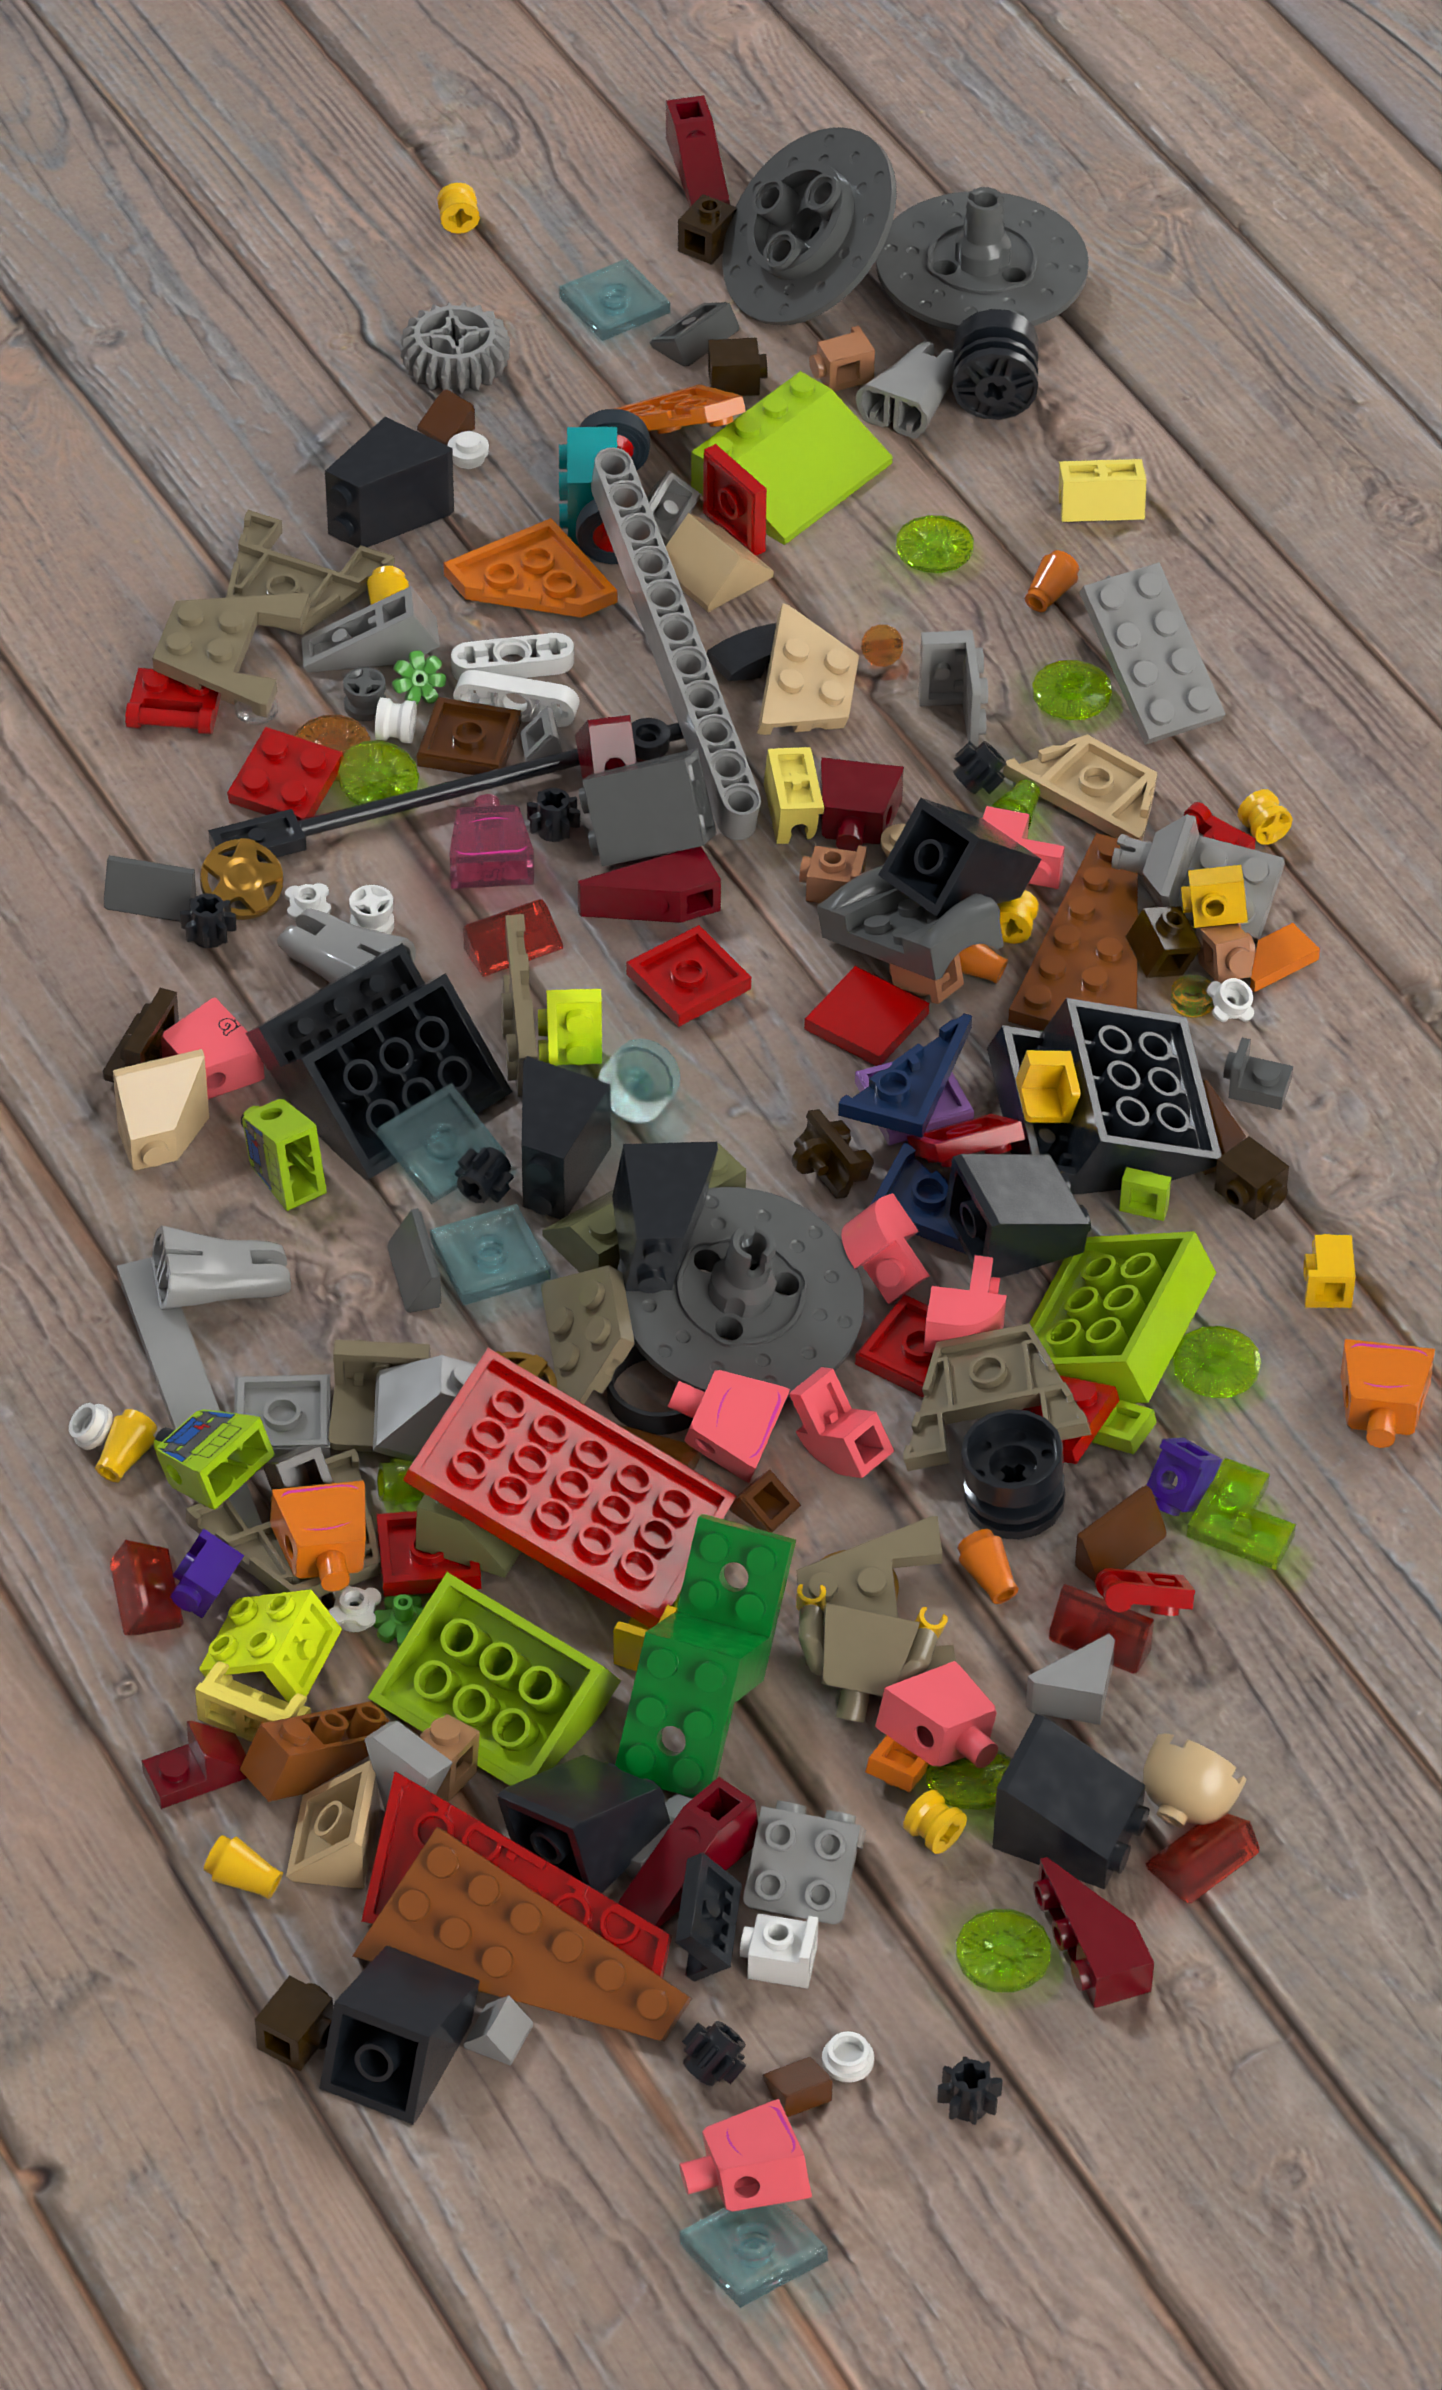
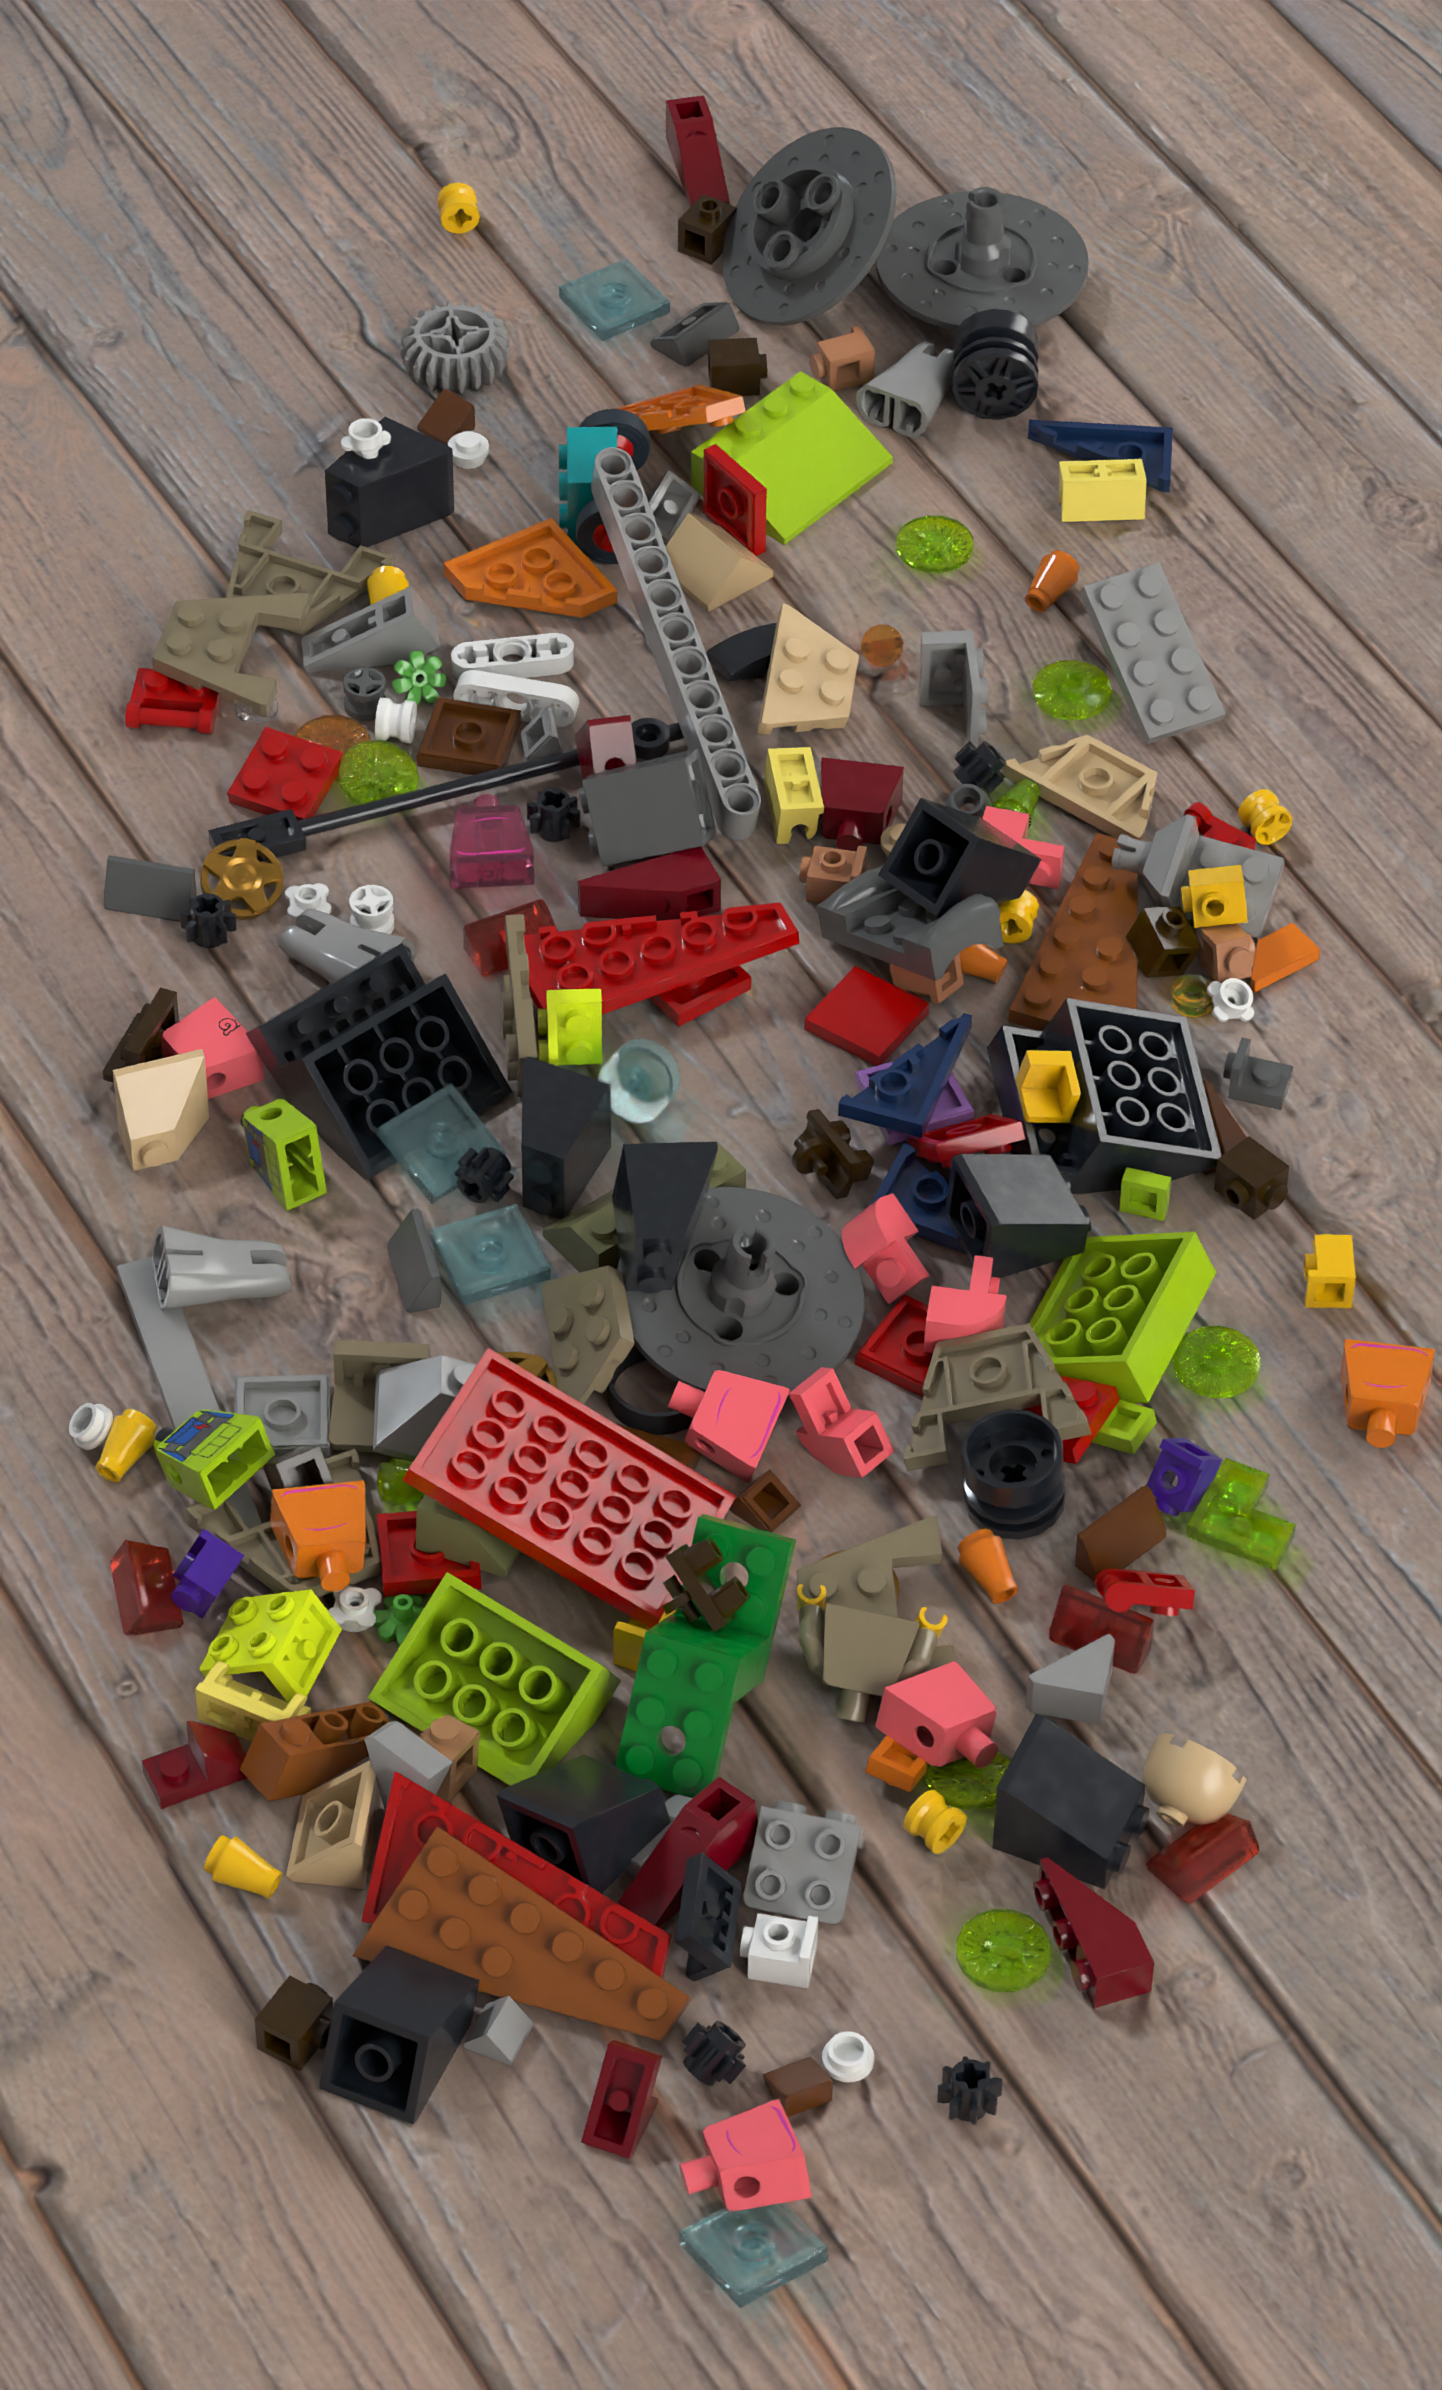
none -> white plate [341,418,391,459]
none -> red wing [499,902,800,1015]
none -> dark red slope [581,2040,663,2159]
none -> dark brown hips [662,1537,751,1632]
none -> dark grey plate [946,784,990,818]
none -> dark blue wing [1028,419,1173,493]

